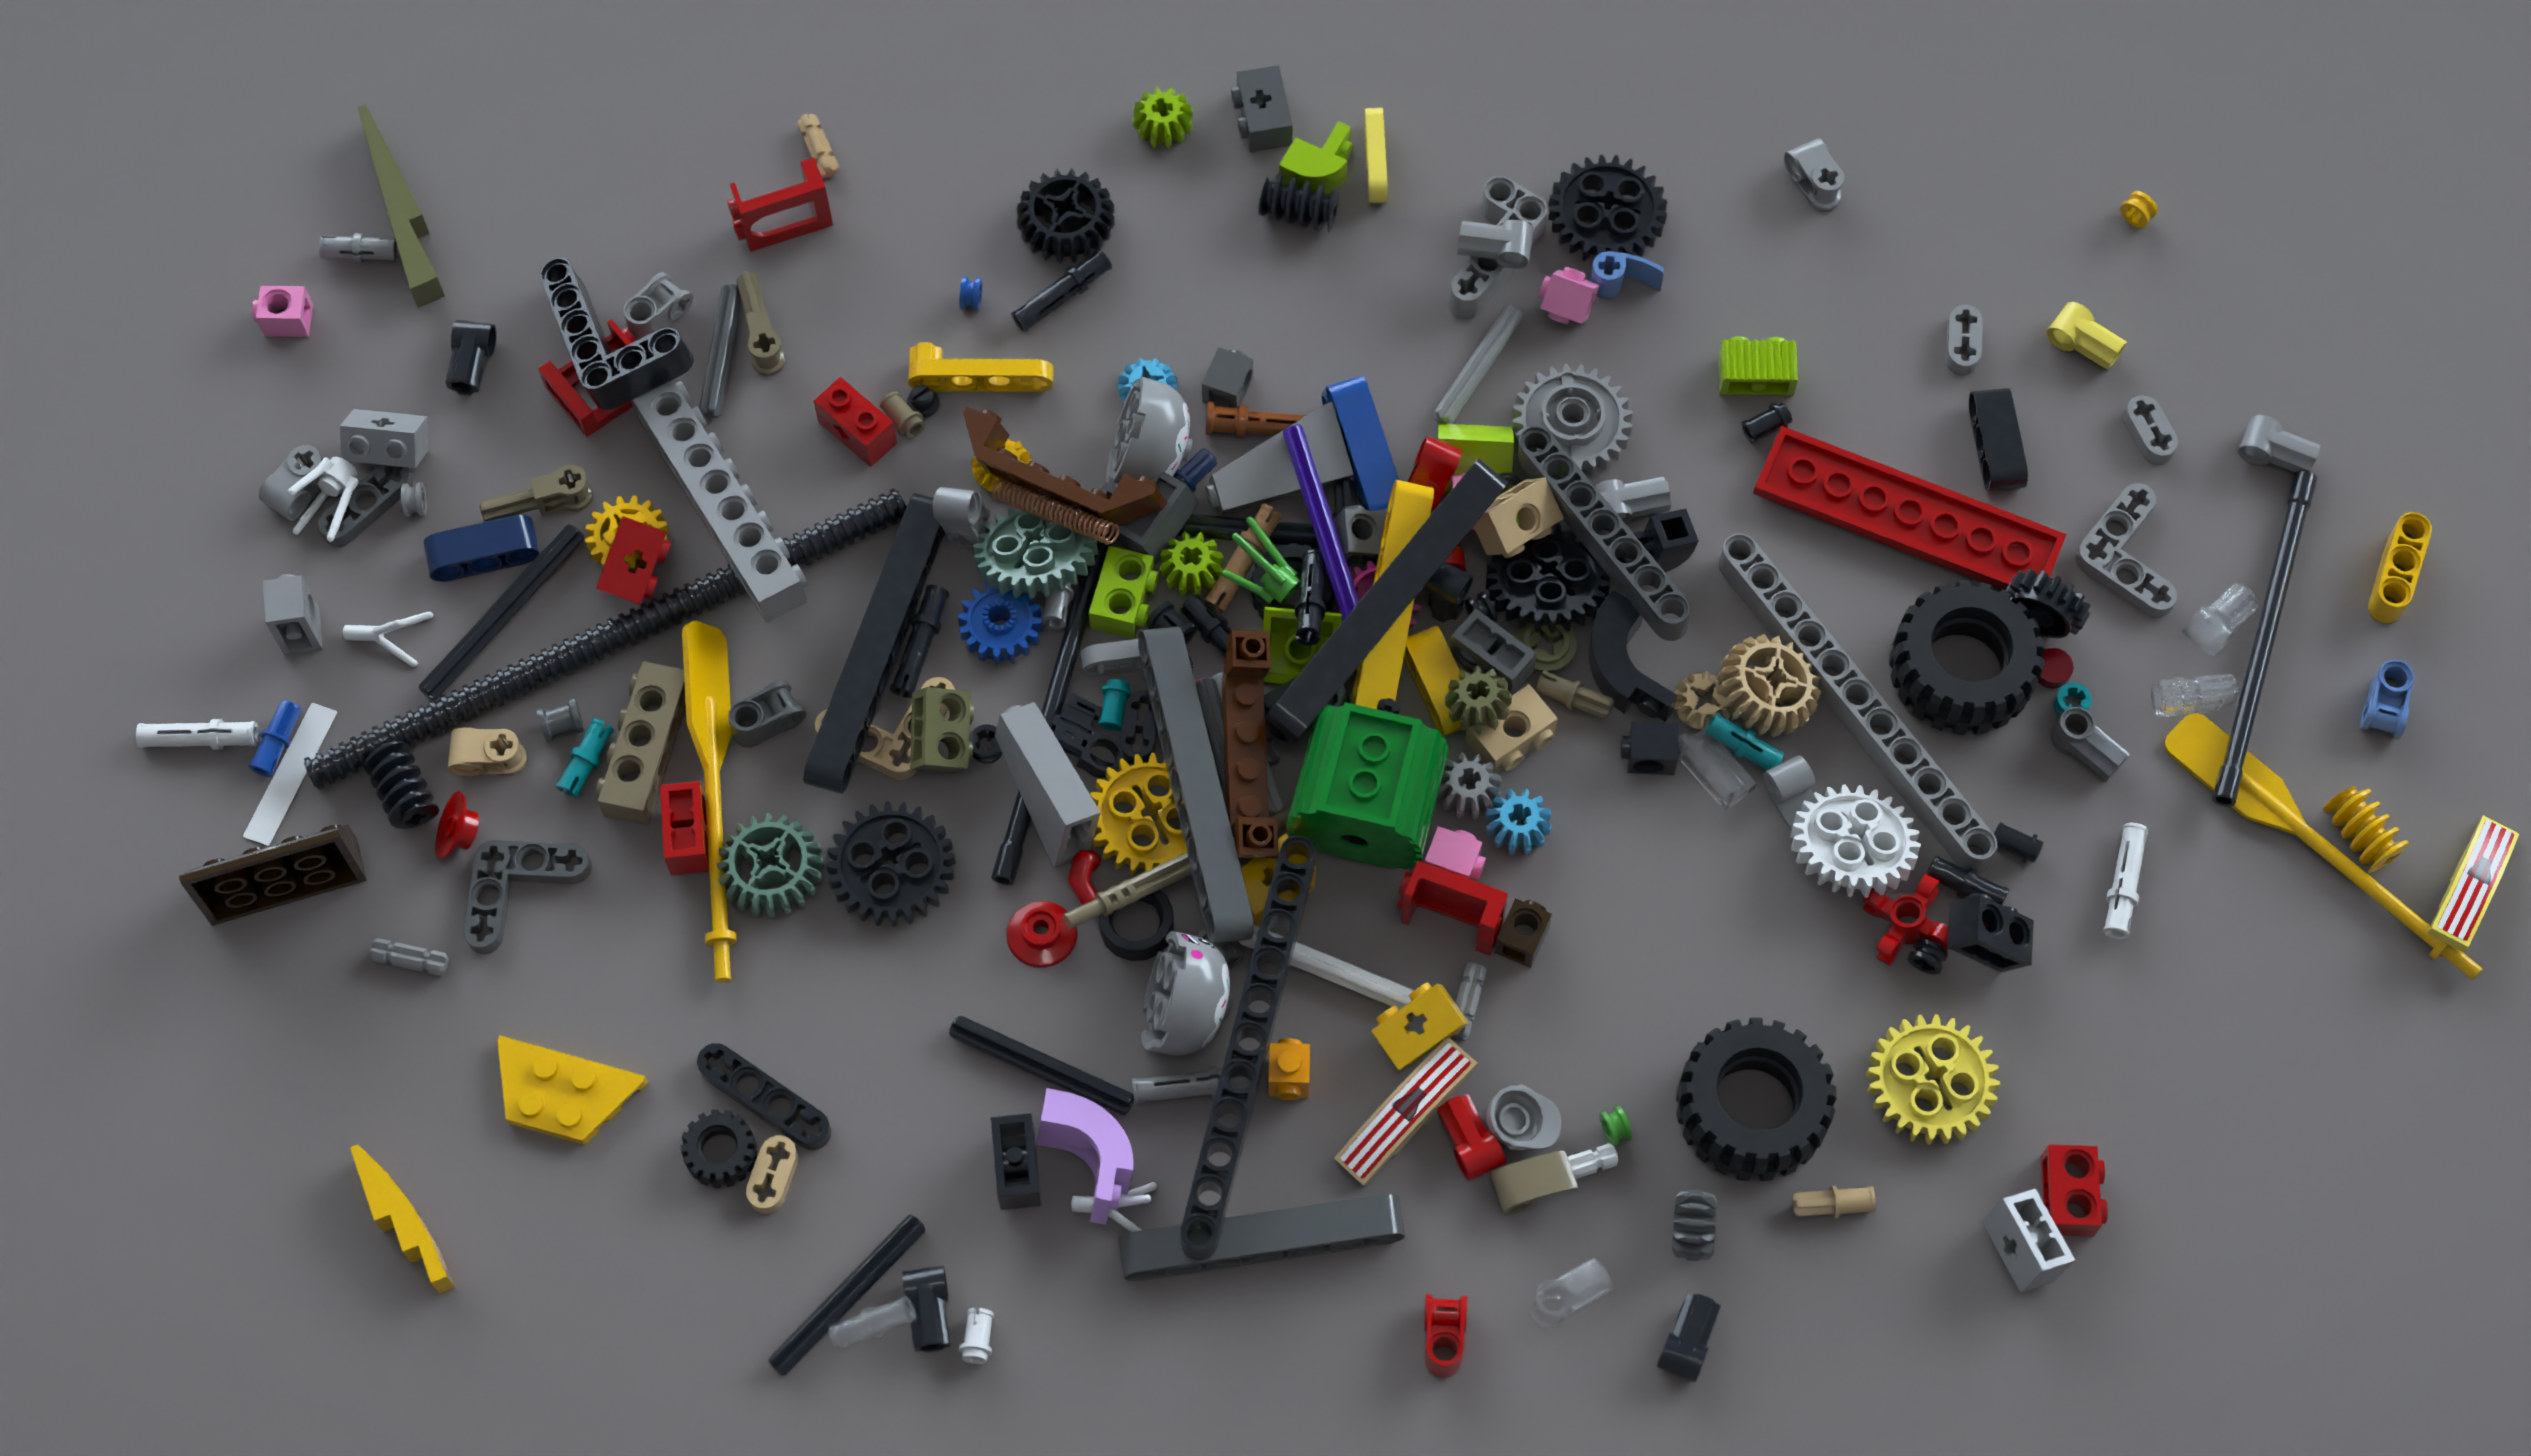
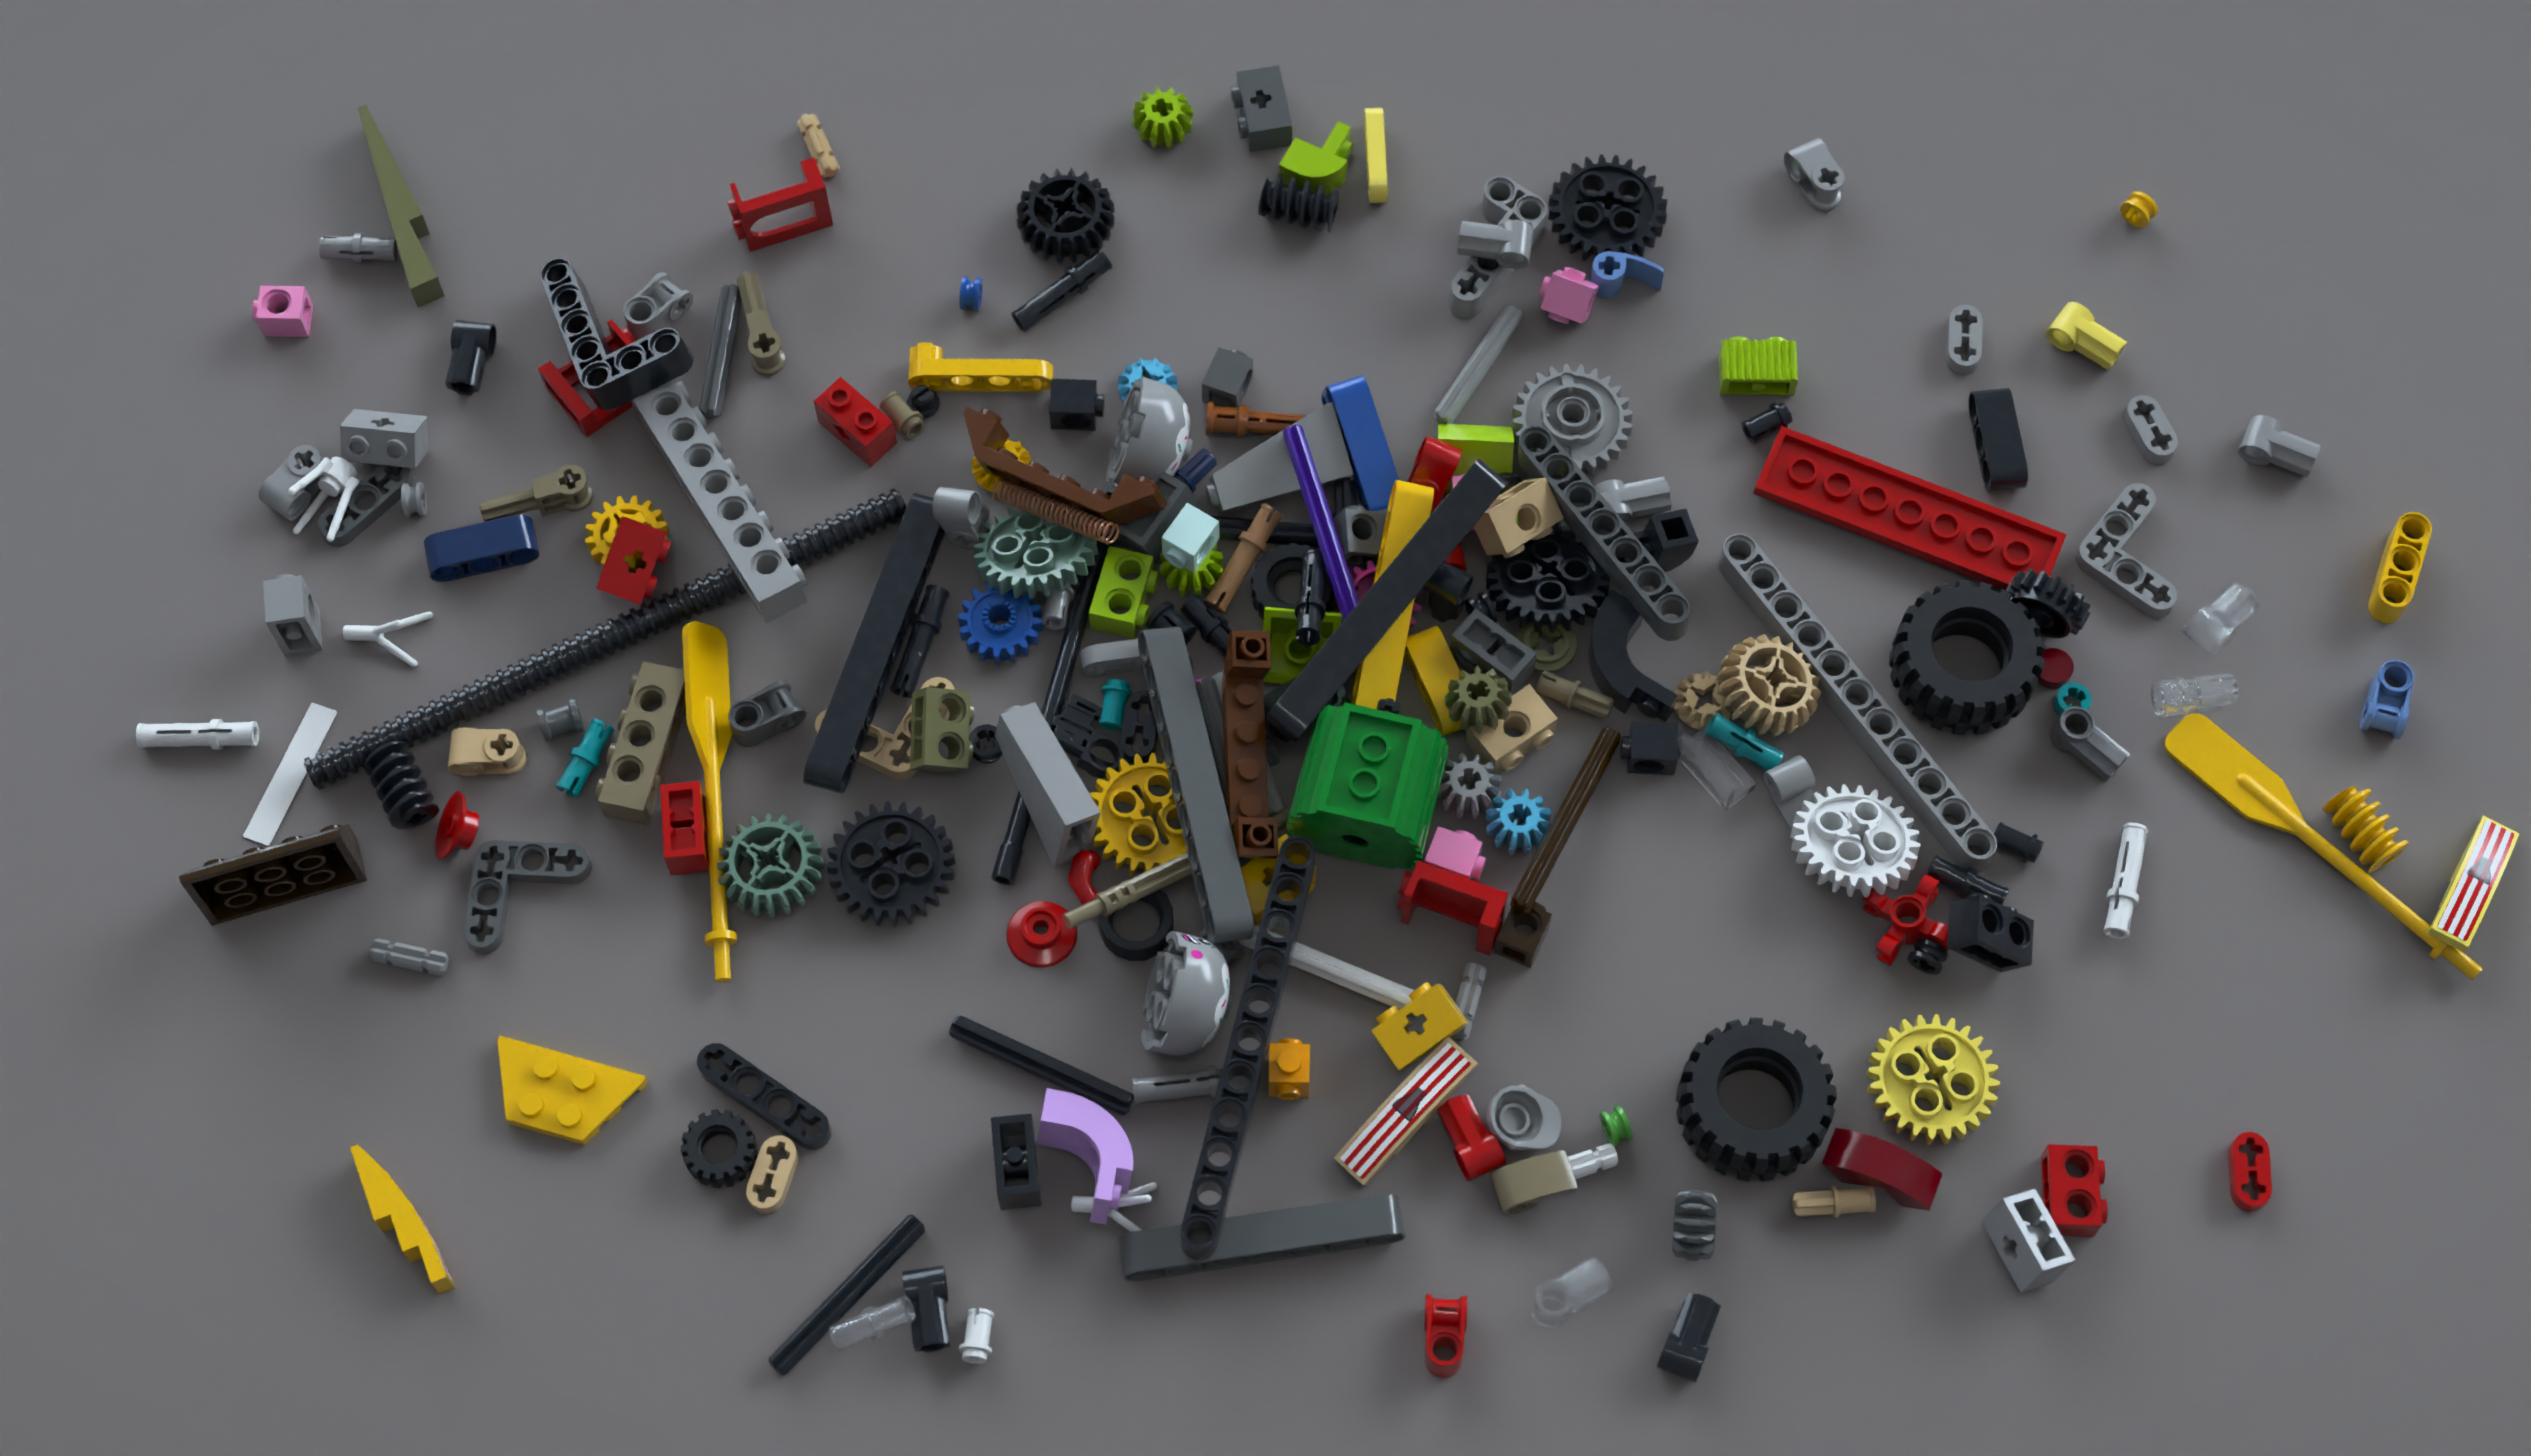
blue axle [248,700,301,777] -> none
black axle [418,524,584,701] -> none
bright green plant [1221,517,1300,604] -> none
black piece [2212,471,2317,807] -> none
none -> black brick [1049,378,1104,431]
none -> light aqua brick [1161,503,1220,573]
none -> dark brown axle [1510,727,1621,914]
none -> dark red brick [1822,1128,1943,1210]
none -> red beam [2228,1132,2272,1212]

